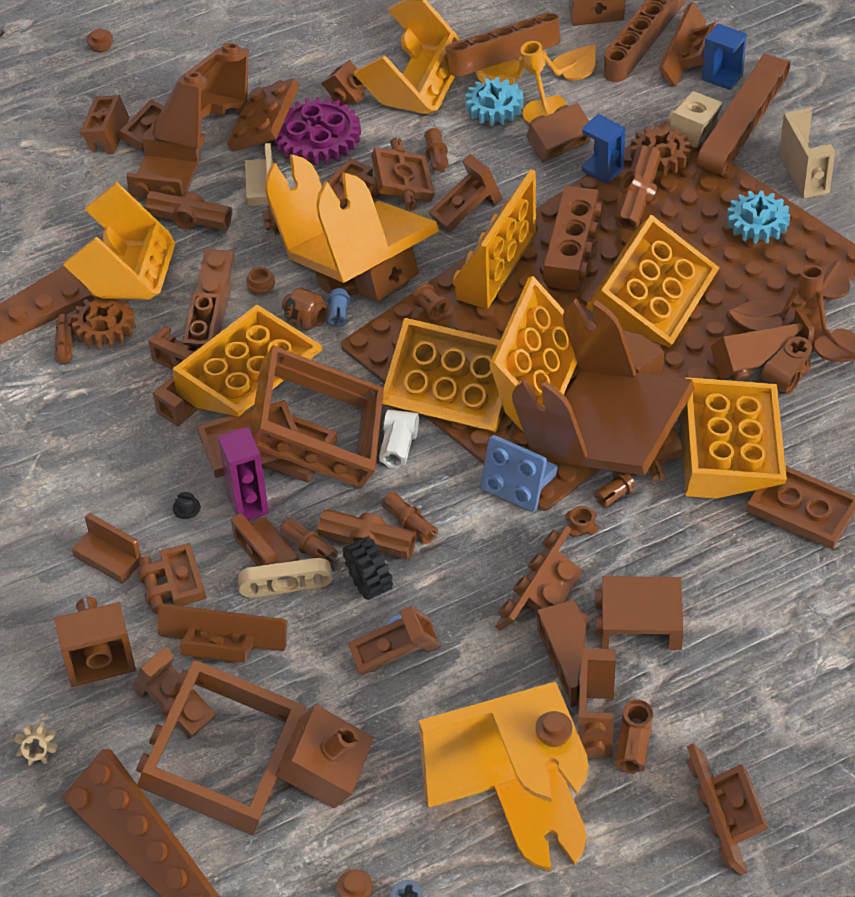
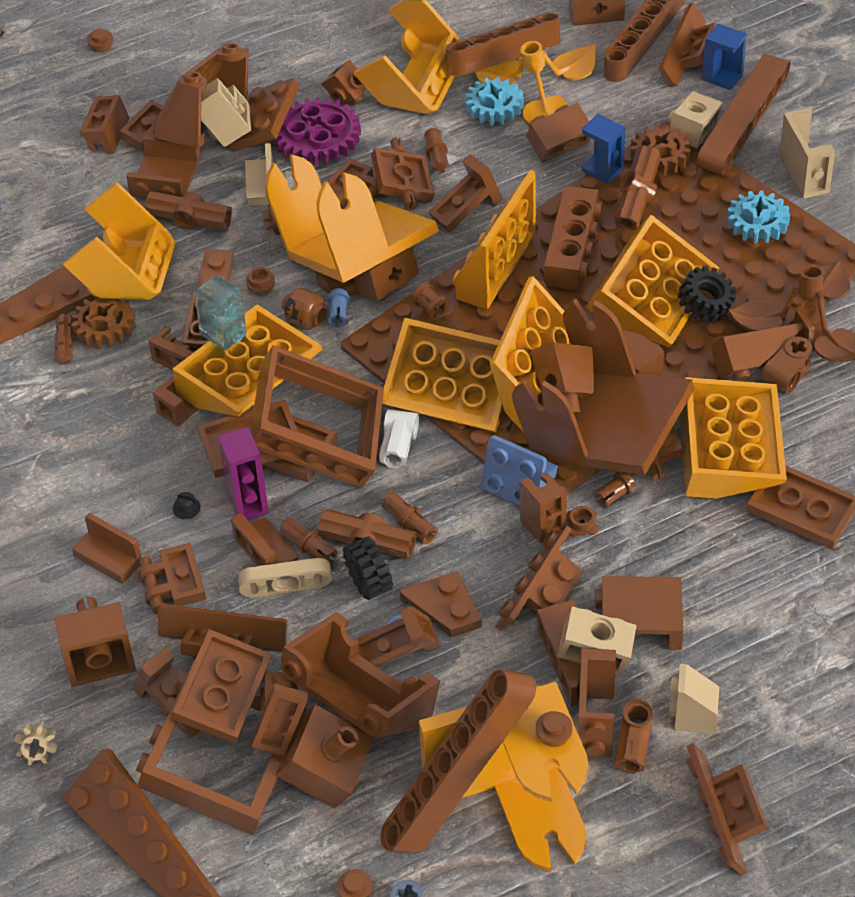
none -> dark orange plate [170,629,272,744]
none -> clear light blue brick [195,275,246,351]
none -> tan brick [201,78,251,147]
none -> dark orange bracket [251,670,307,756]
none -> dark orange windscreen [281,612,440,738]
none -> dark orange beam [380,669,536,854]
none -> dark orange wing [400,571,482,637]
none -> dark orange hinge [520,472,567,544]
none -> dark orange torso [531,342,594,415]
none -> tan brick [557,607,637,676]
none -> tan slope [669,664,719,734]
none -> black tyre [678,266,736,323]

